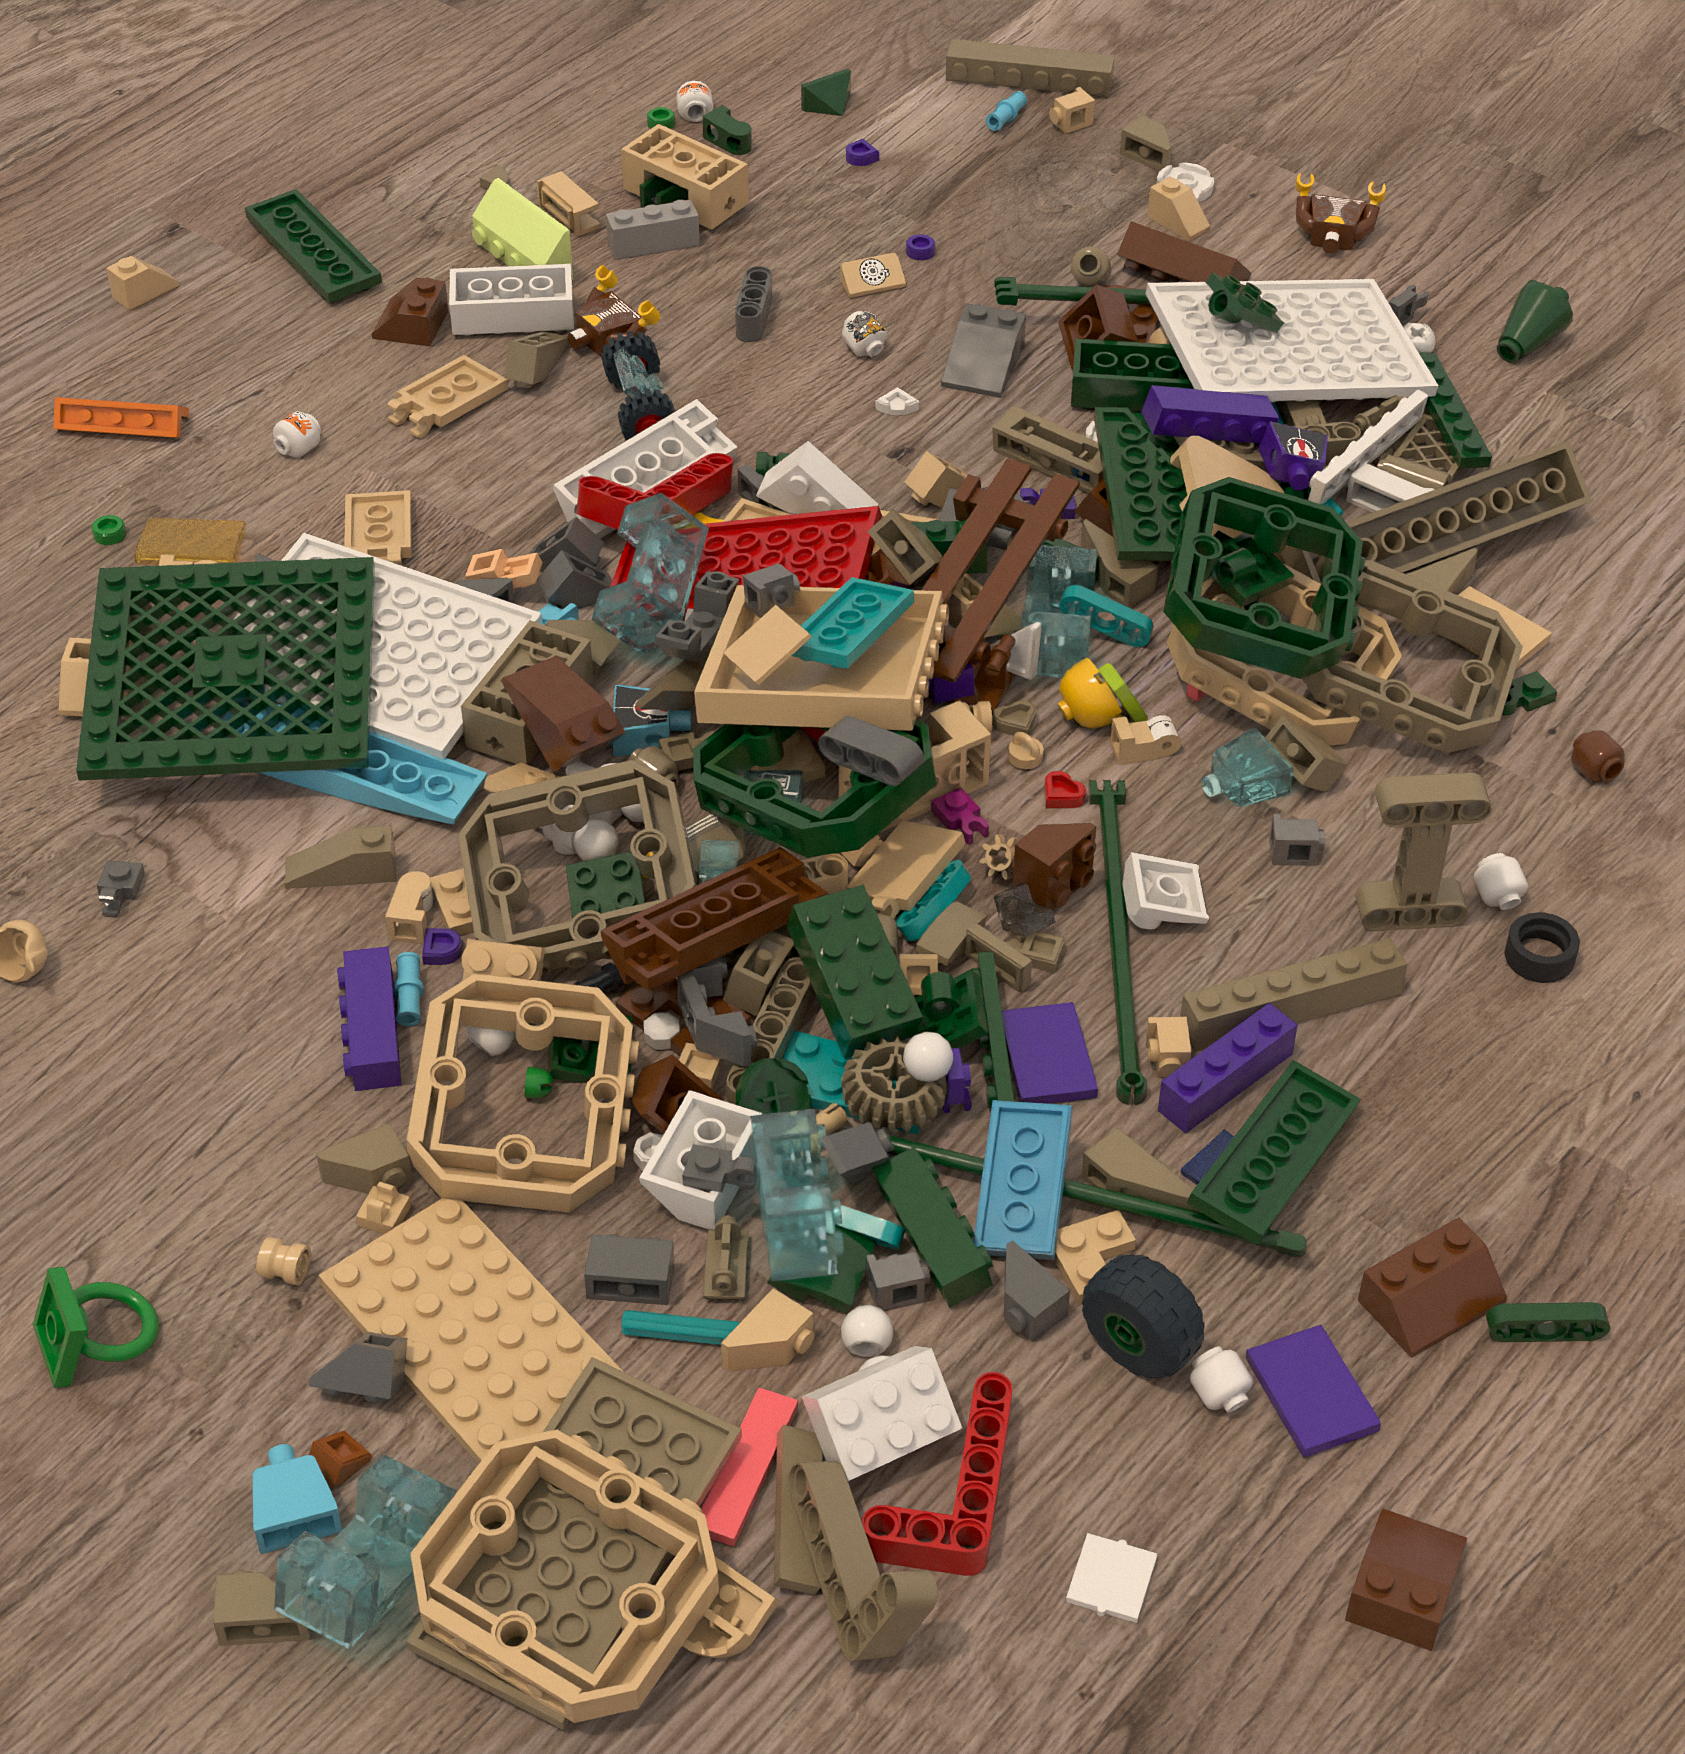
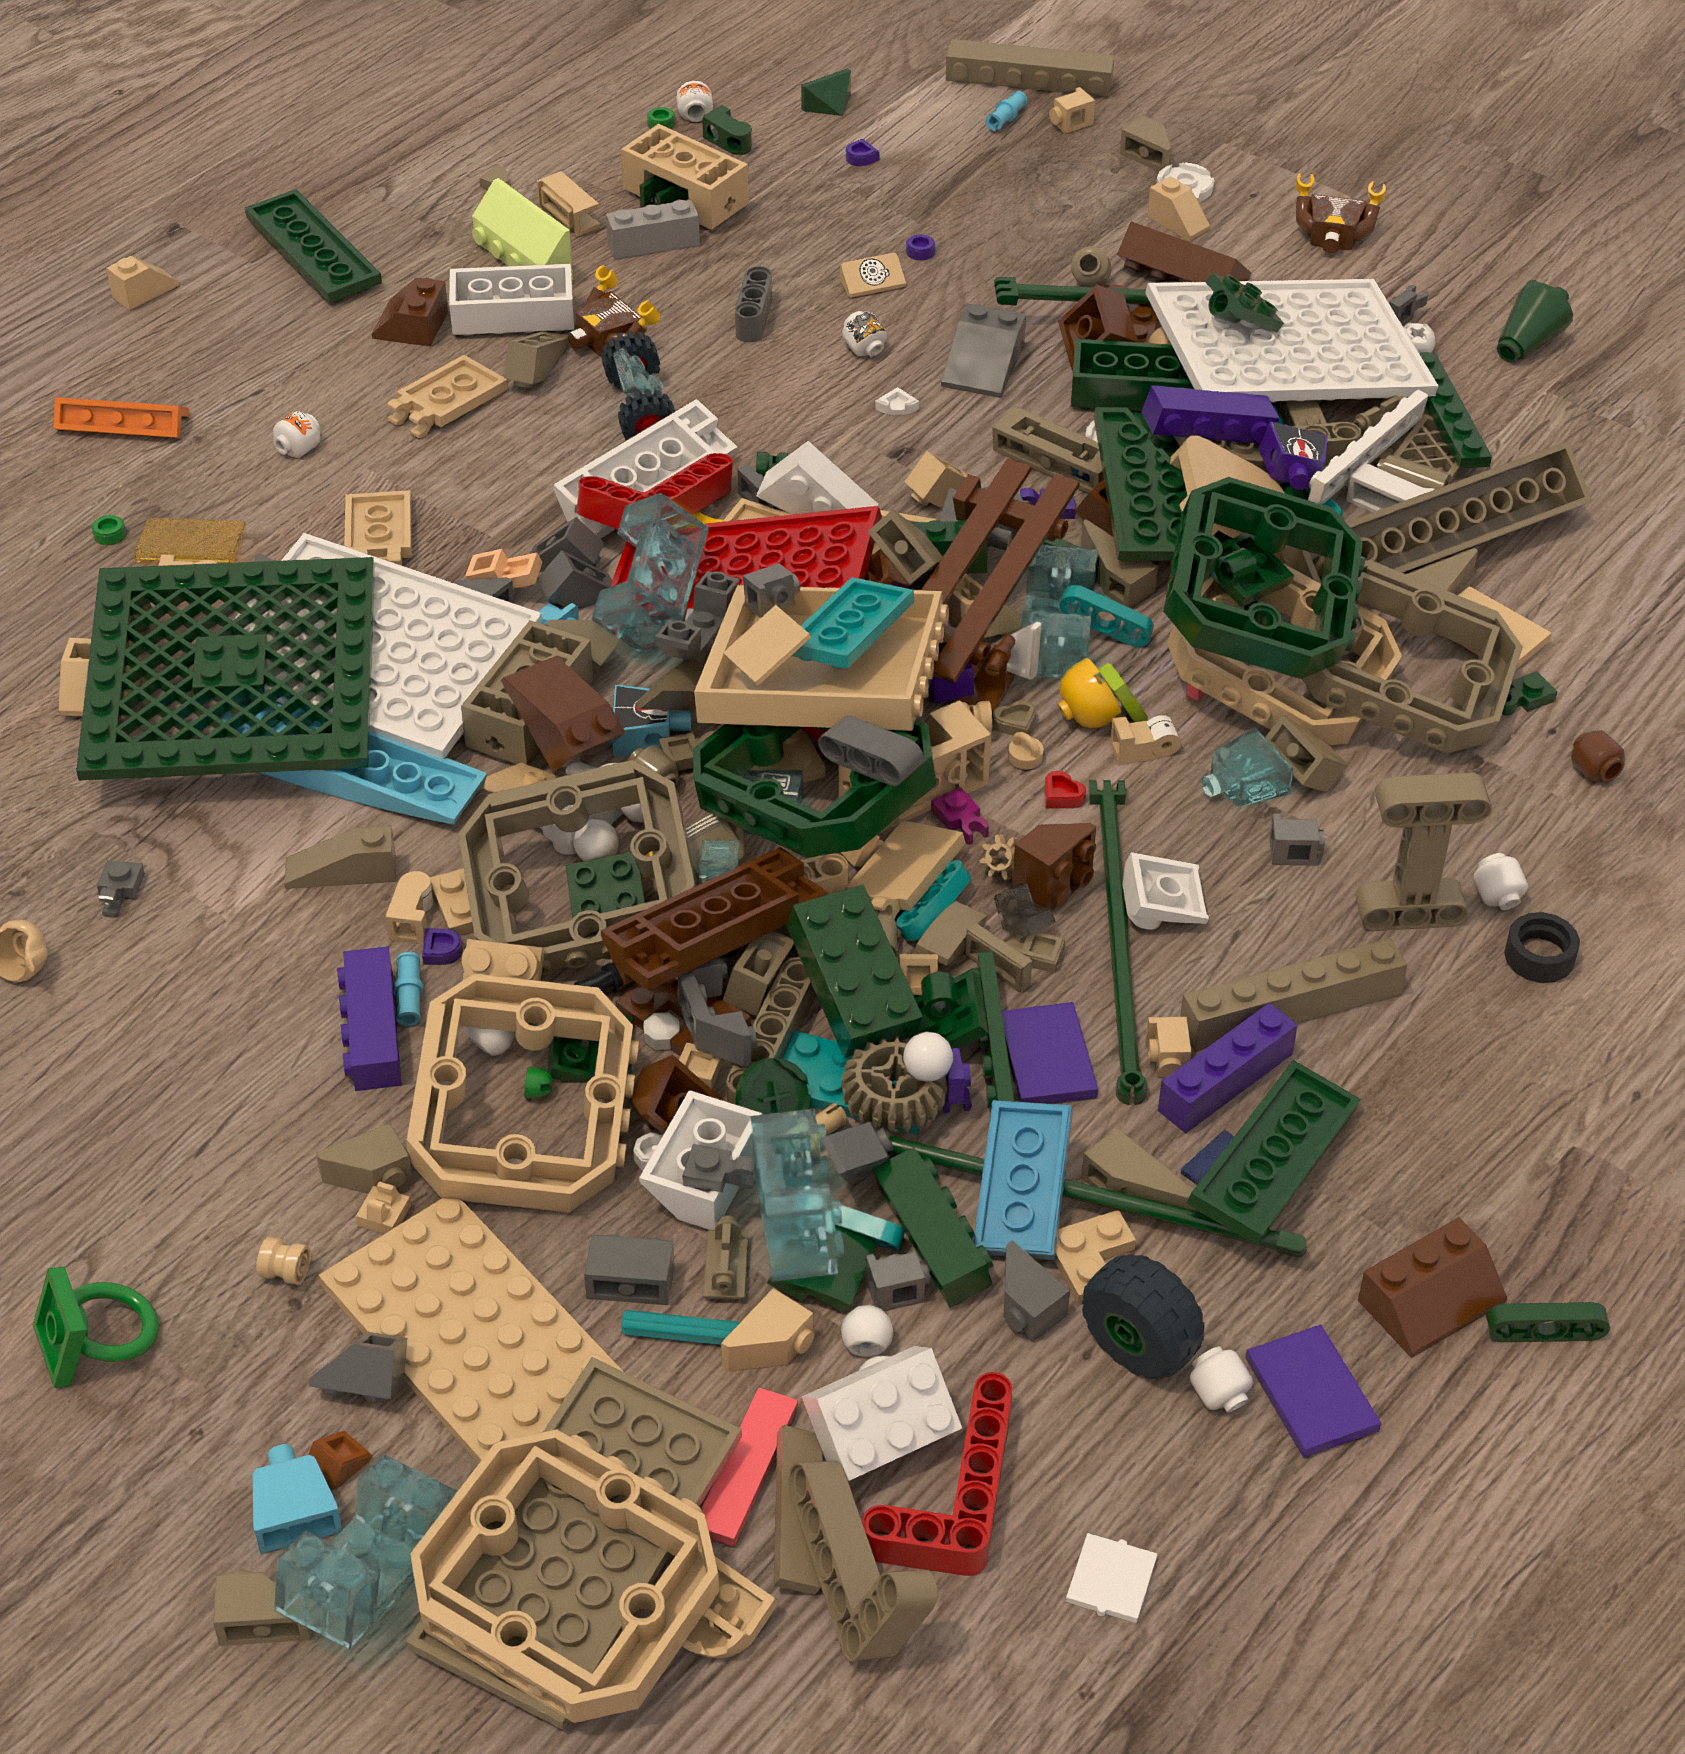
reddish brown slope [1345,1508,1467,1651] -> none

